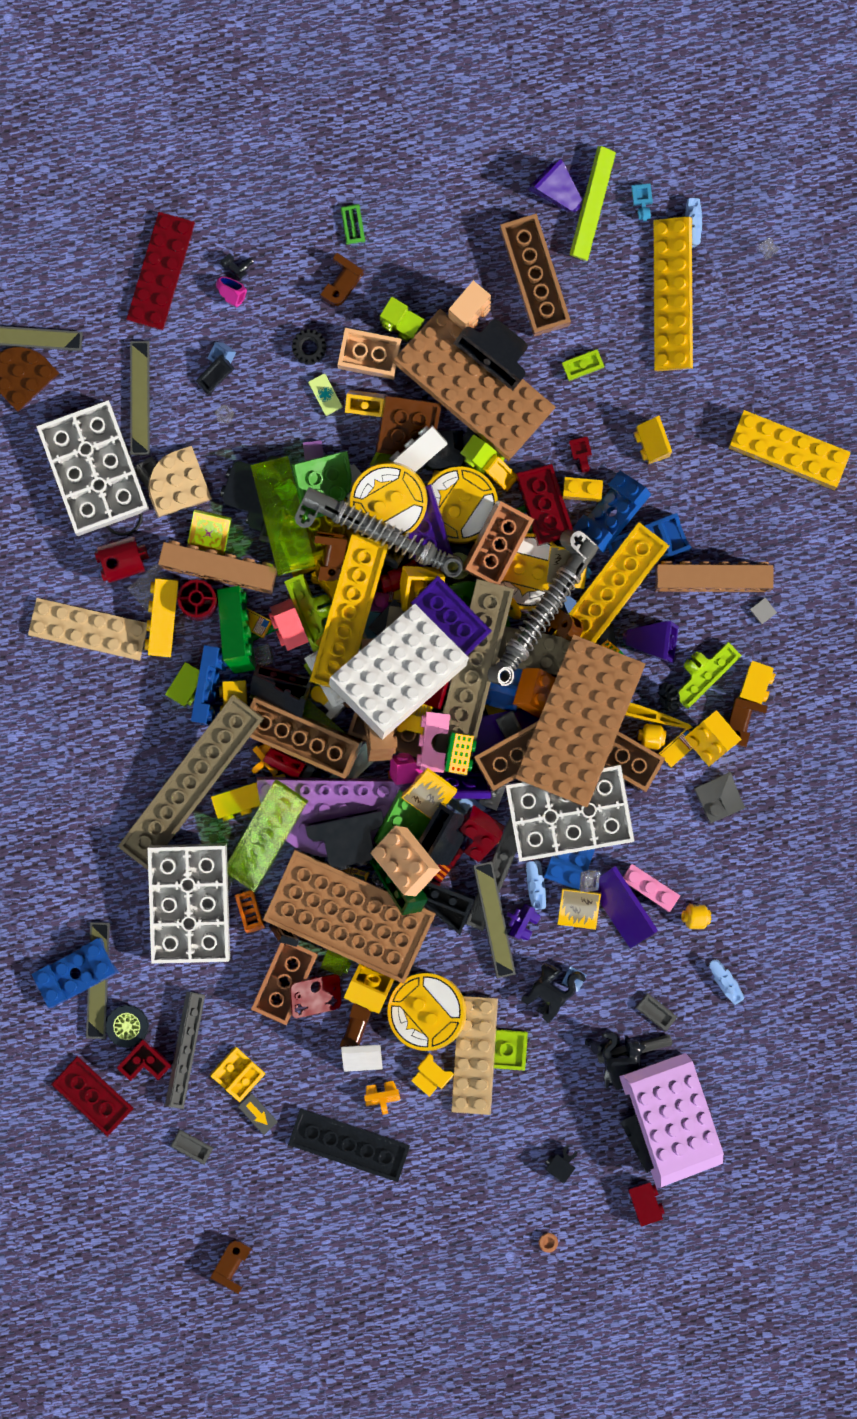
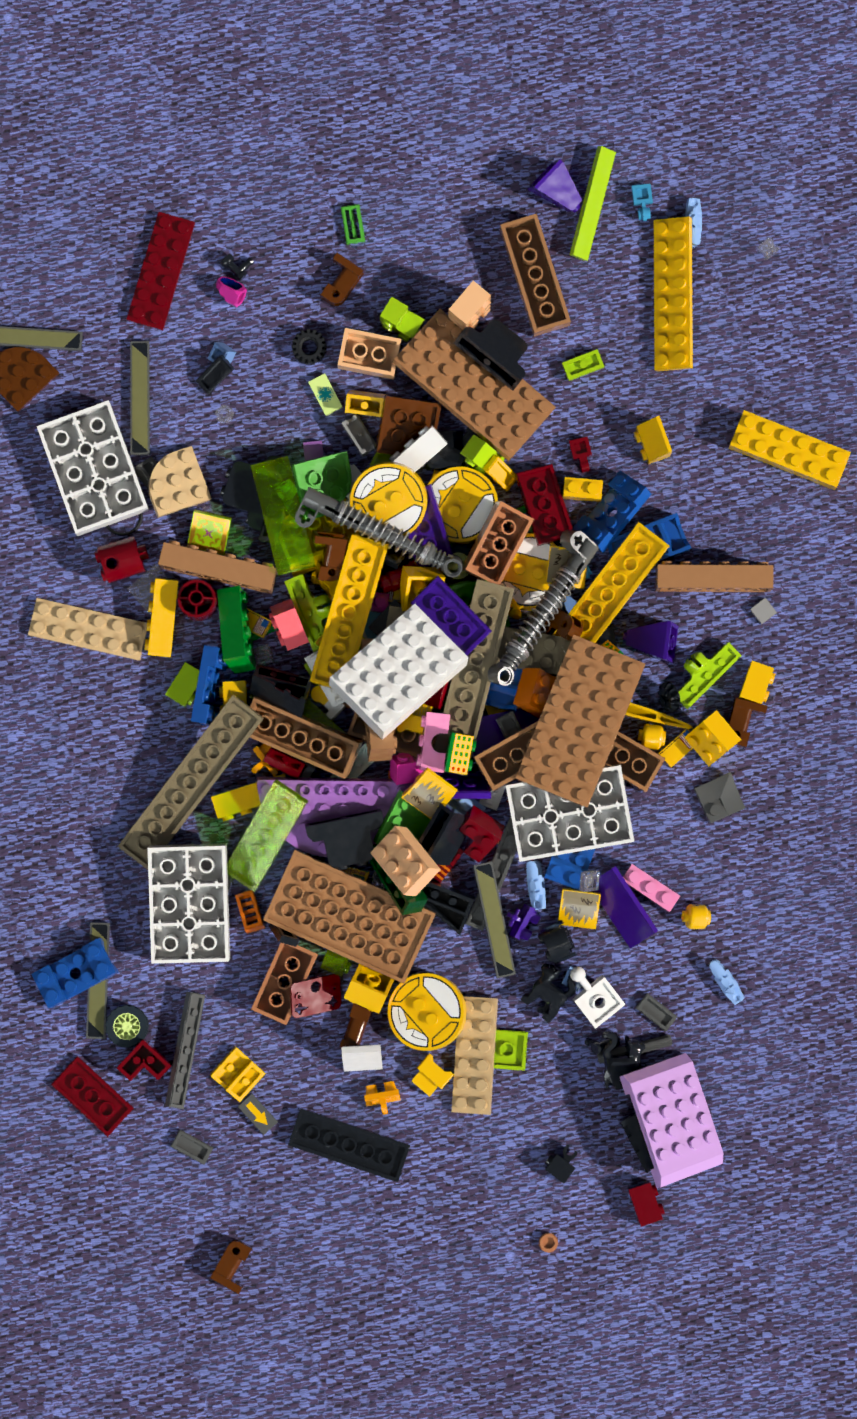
none -> light grey hinge [342,415,376,457]
none -> black brick [538,920,577,964]
none -> white plate [570,967,626,1029]

